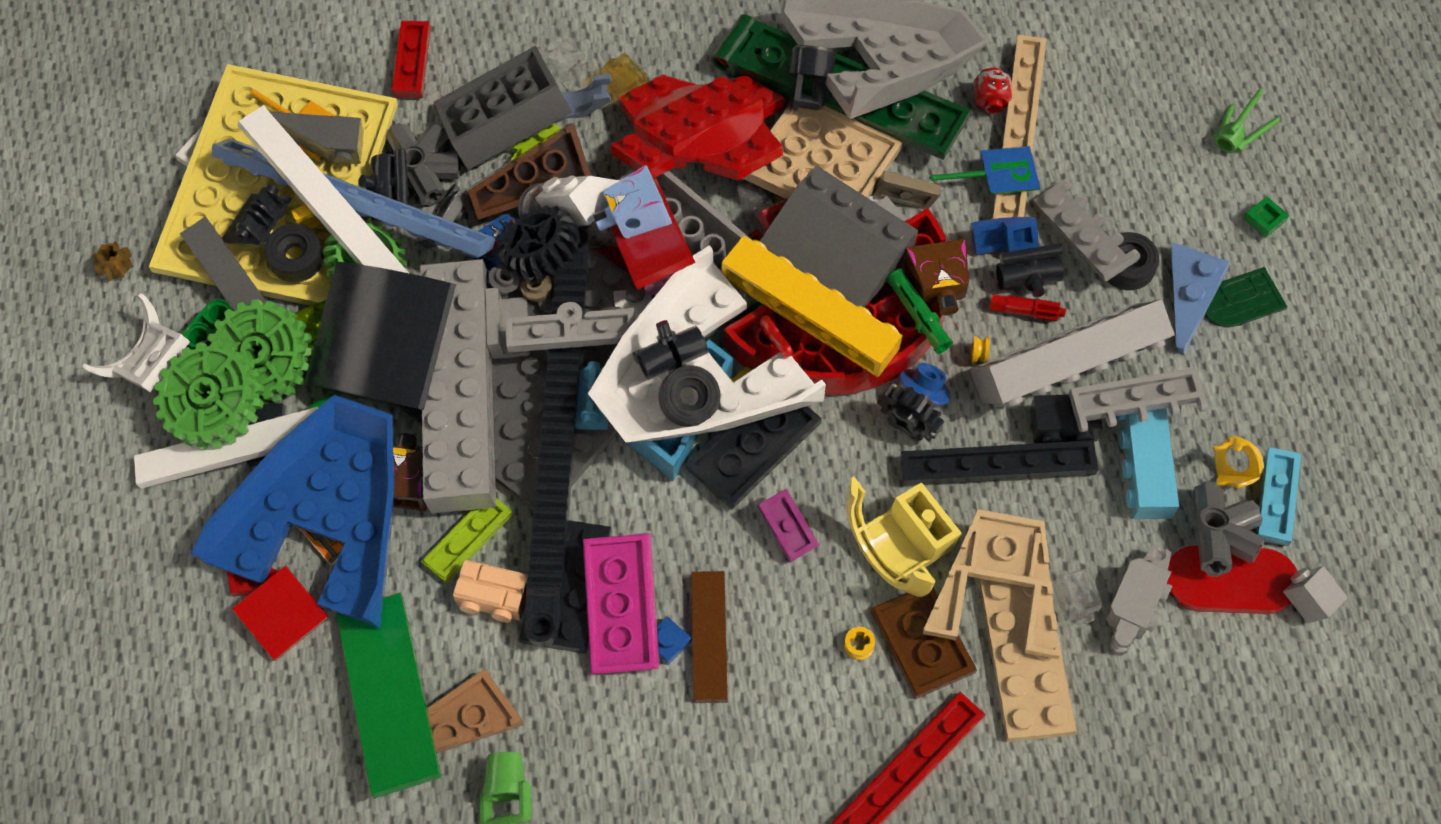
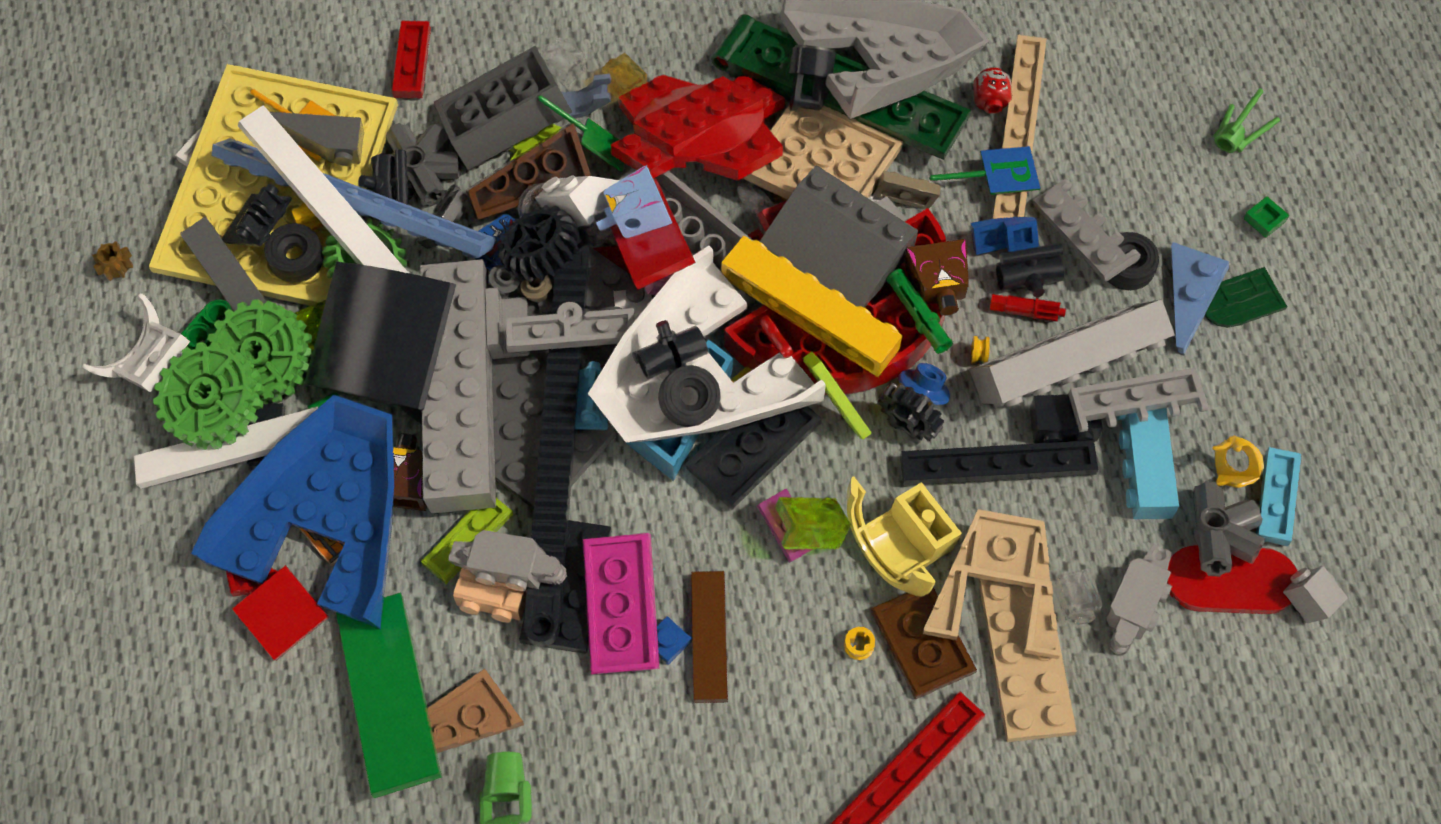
none -> light grey hinge [448,530,567,591]
none -> green piece [538,95,625,172]
none -> clear neon green bracket [775,497,851,549]
none -> lime tile [803,352,872,440]

